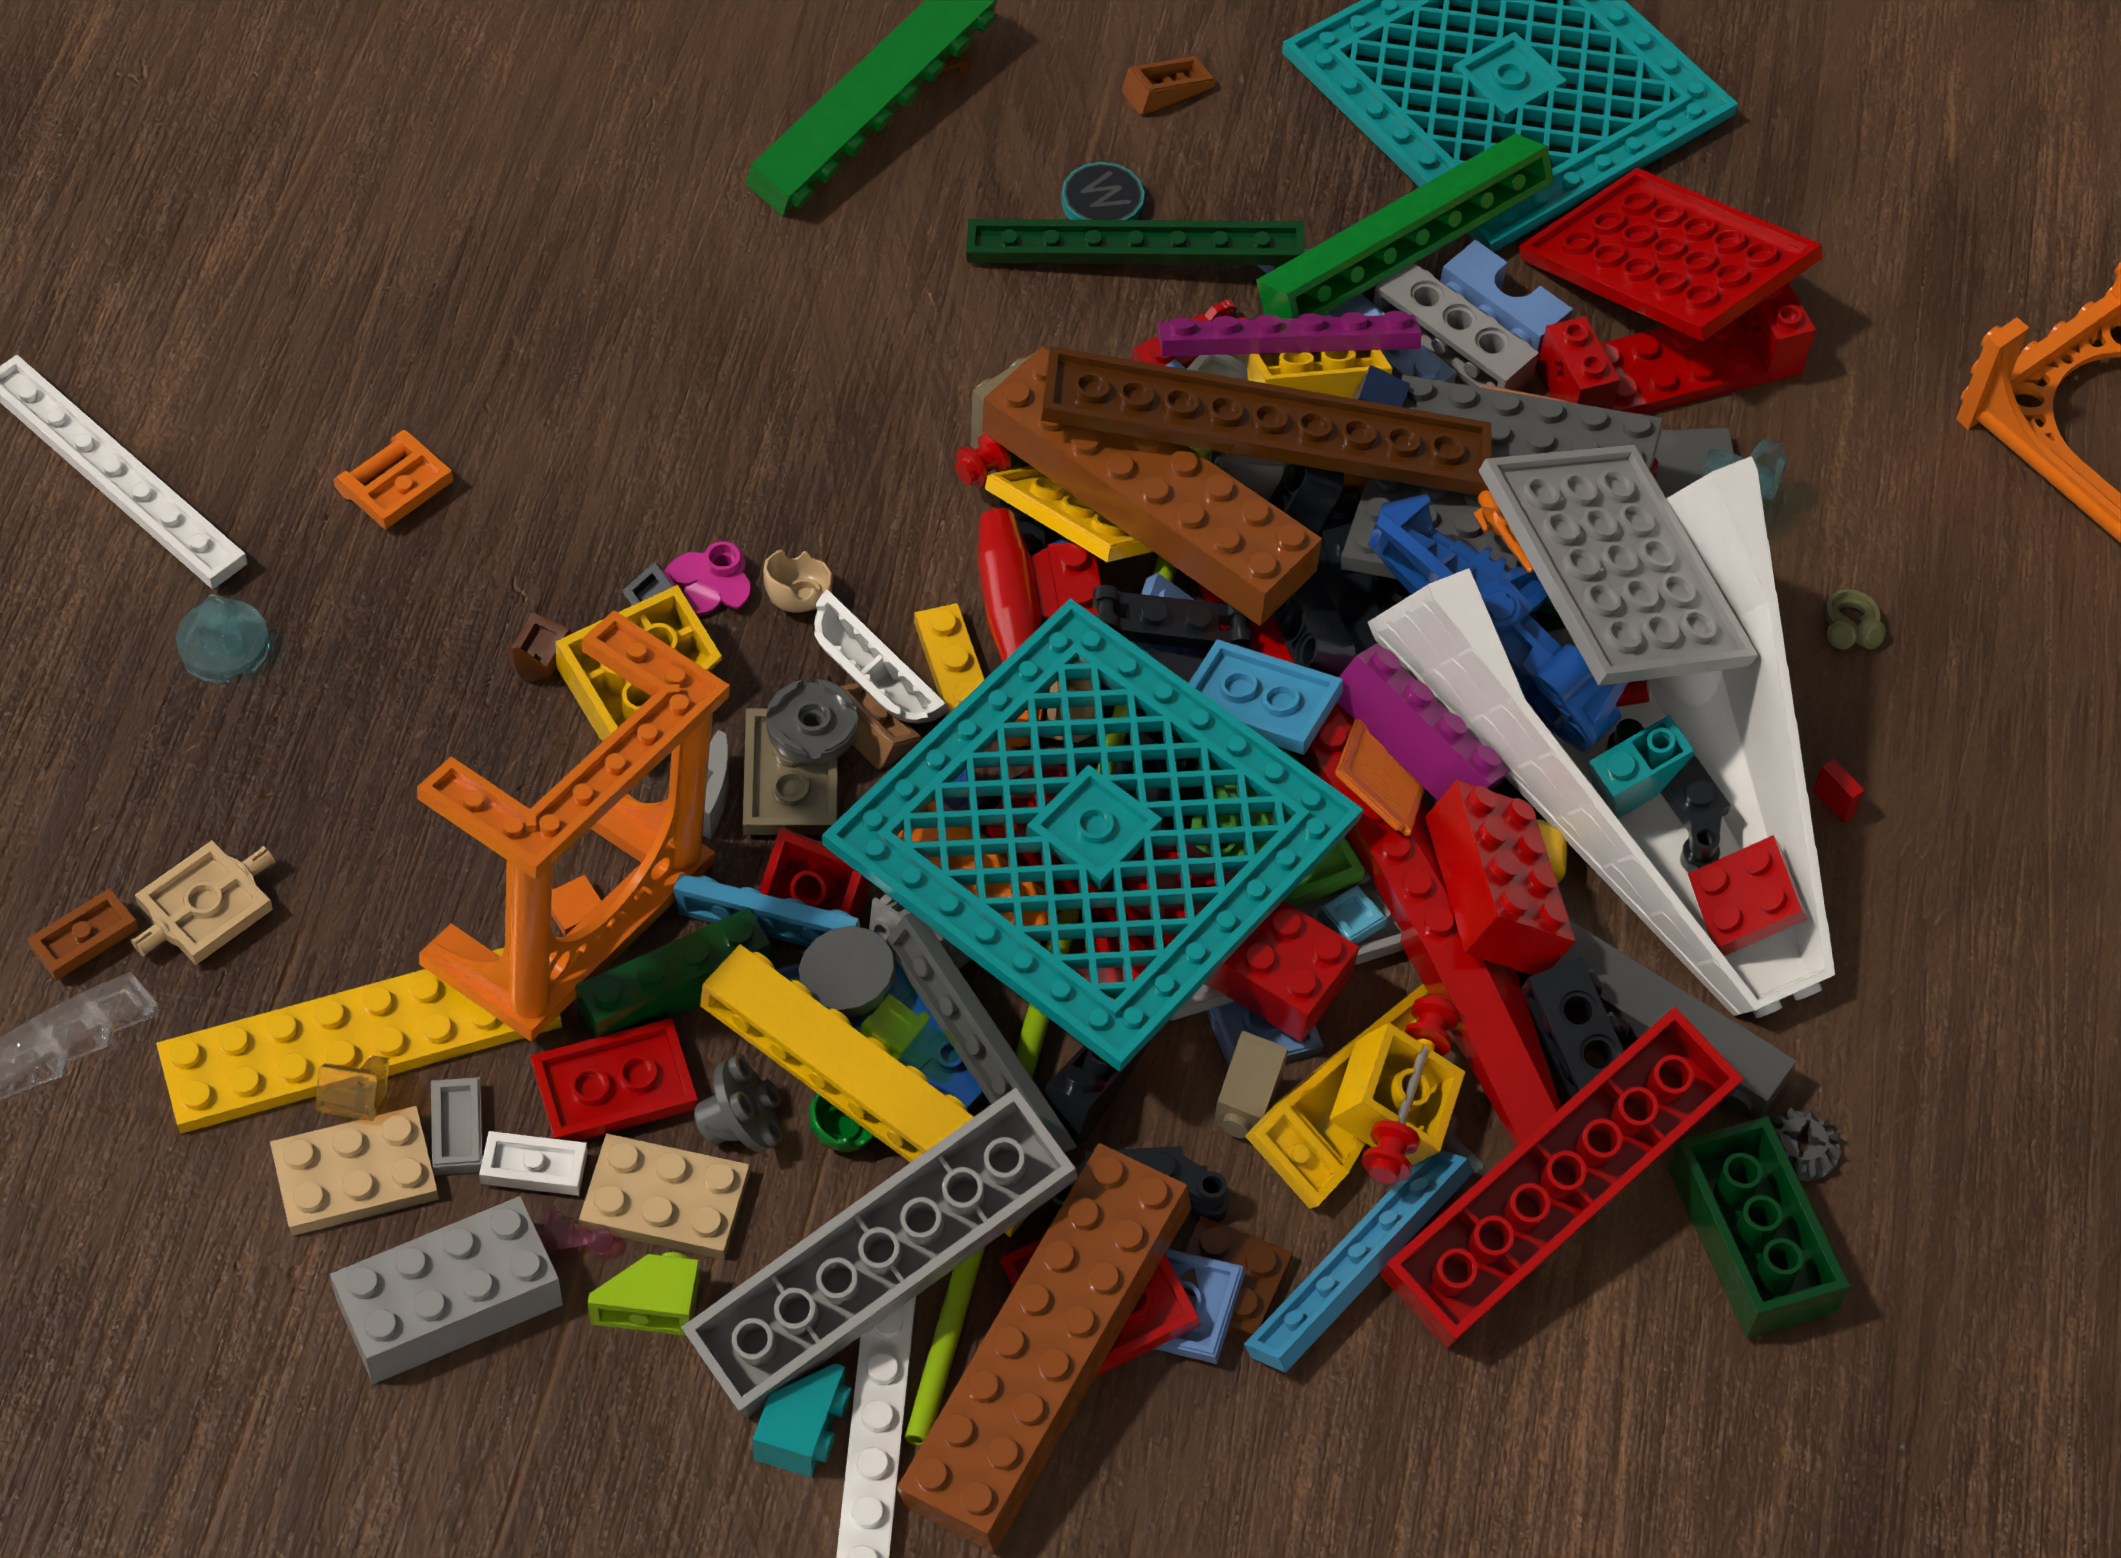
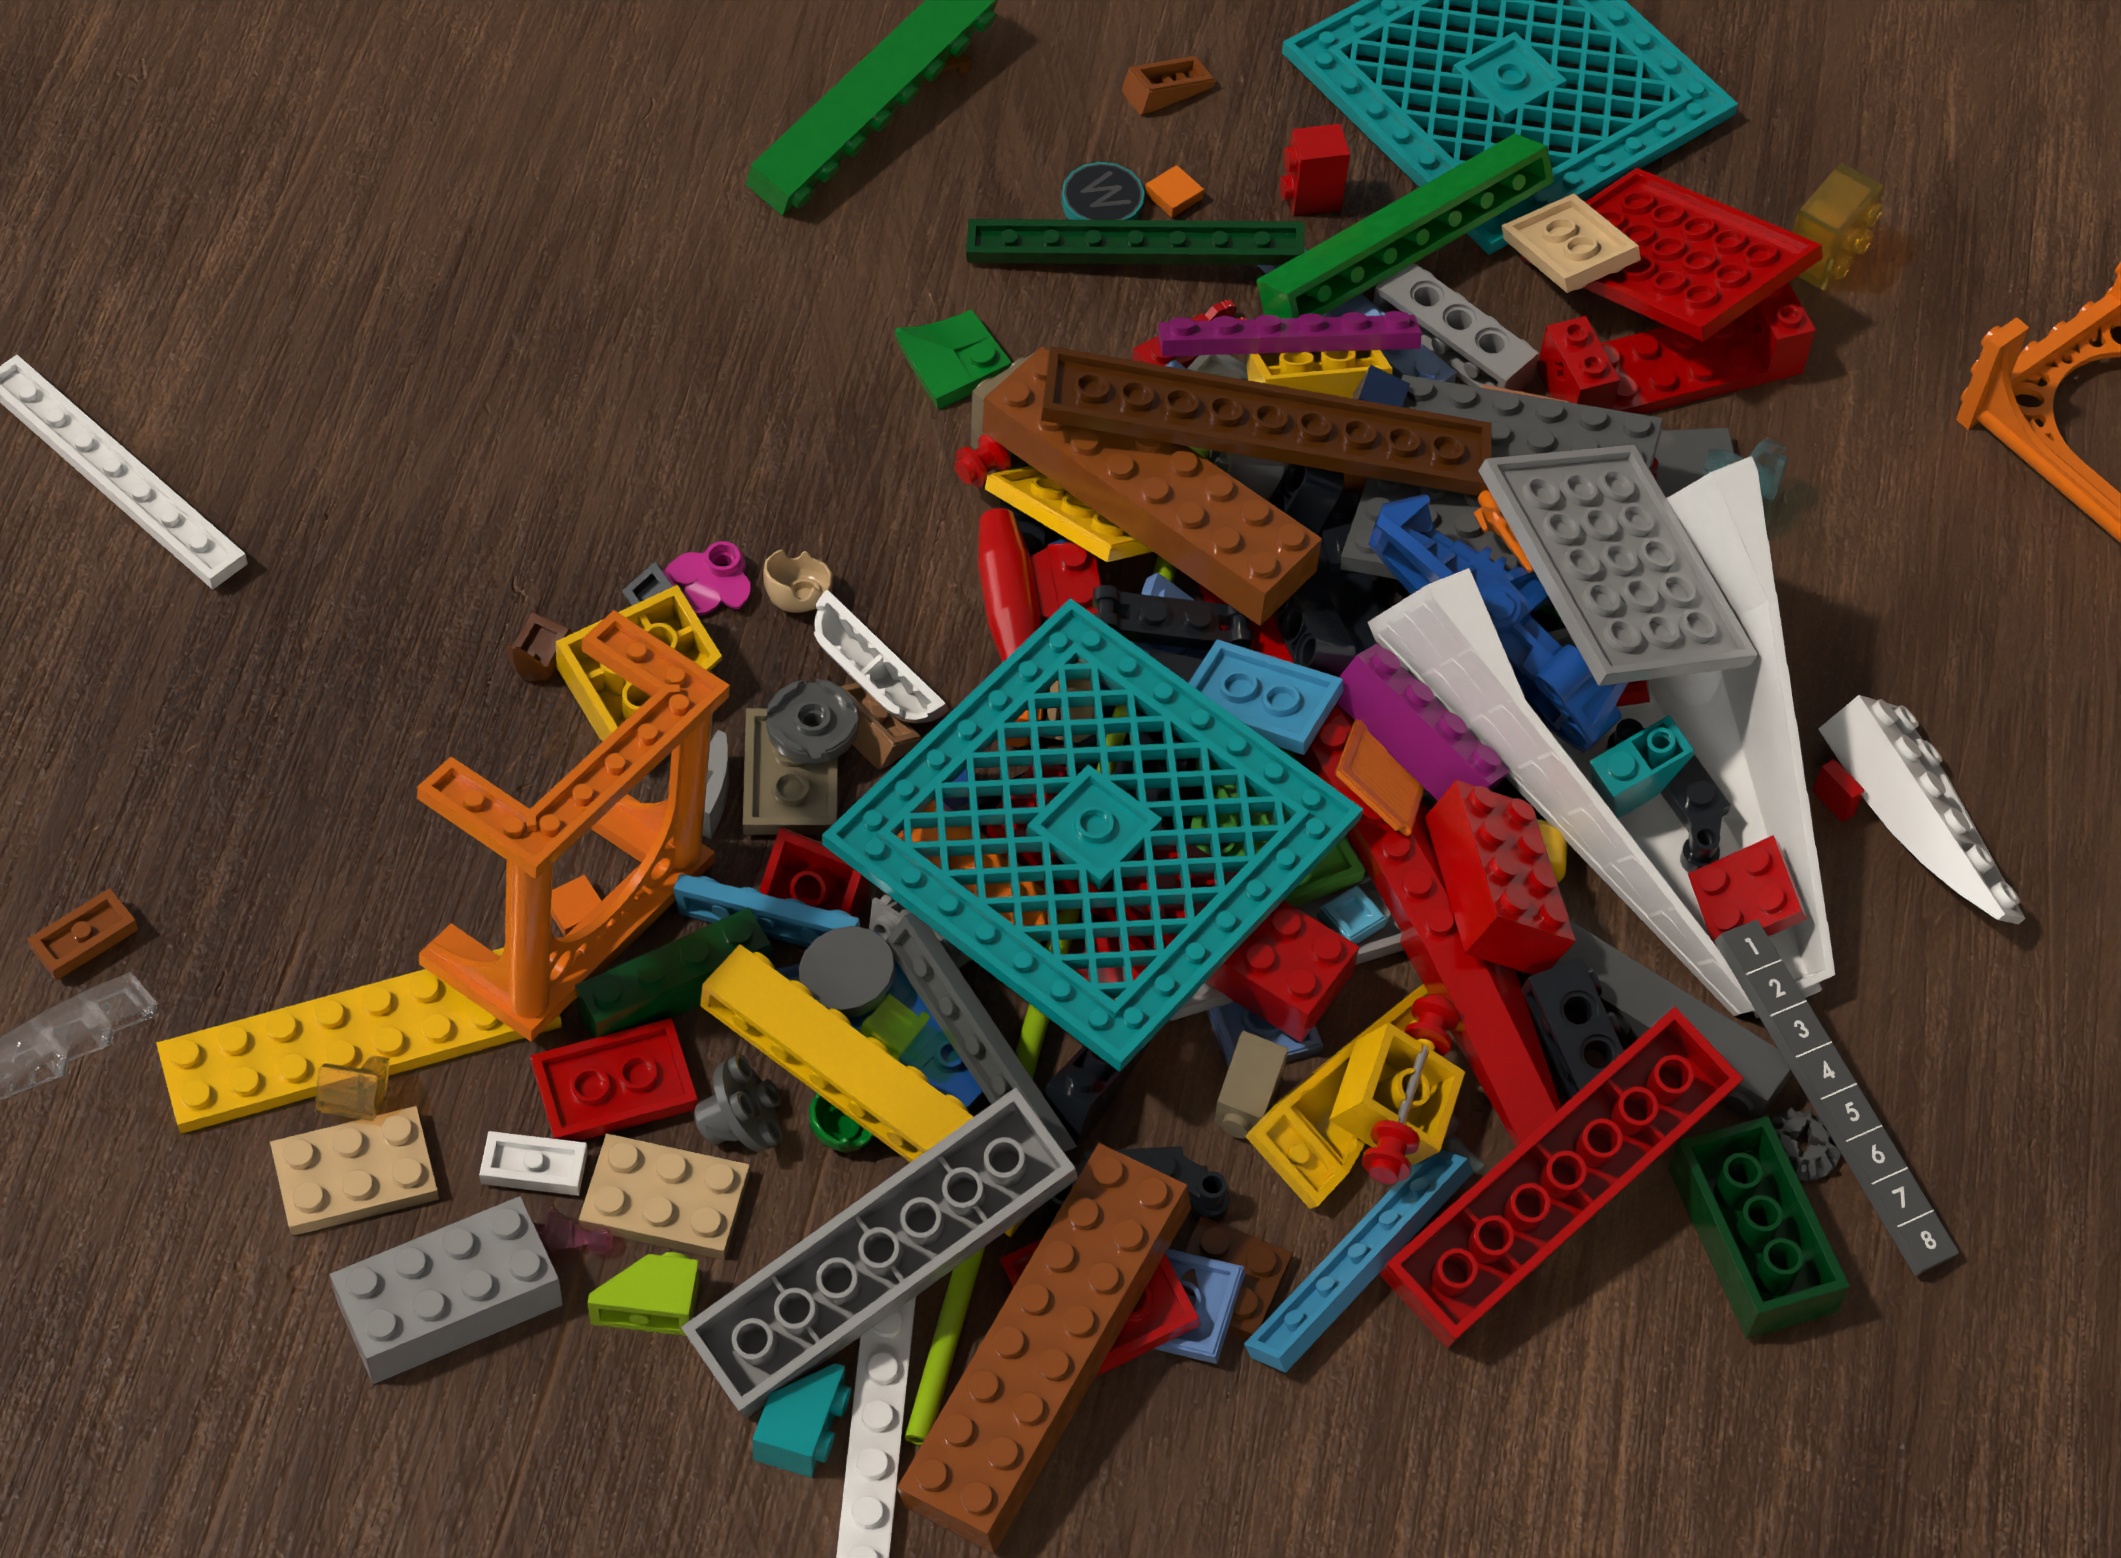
tan plate [131,840,275,965] -> none
clear light blue tile [175,594,270,683] -> none
orange plate [333,430,453,530] -> none
light grey tile [431,1077,483,1176] -> none
yellow plate [914,603,984,716] -> none
medium blue arch [1440,240,1573,361] -> none
olive piece [1825,589,1886,650] -> none
none -> green plate [894,309,1012,410]
none -> orange tile [1145,165,1204,218]
none -> red brick [1280,123,1350,217]
none -> tan plate [1502,193,1641,293]
none -> dark grey tile [1714,919,1959,1276]
none -> clear yellow brick [1792,162,1884,291]
none -> white wedge [1818,695,2025,924]

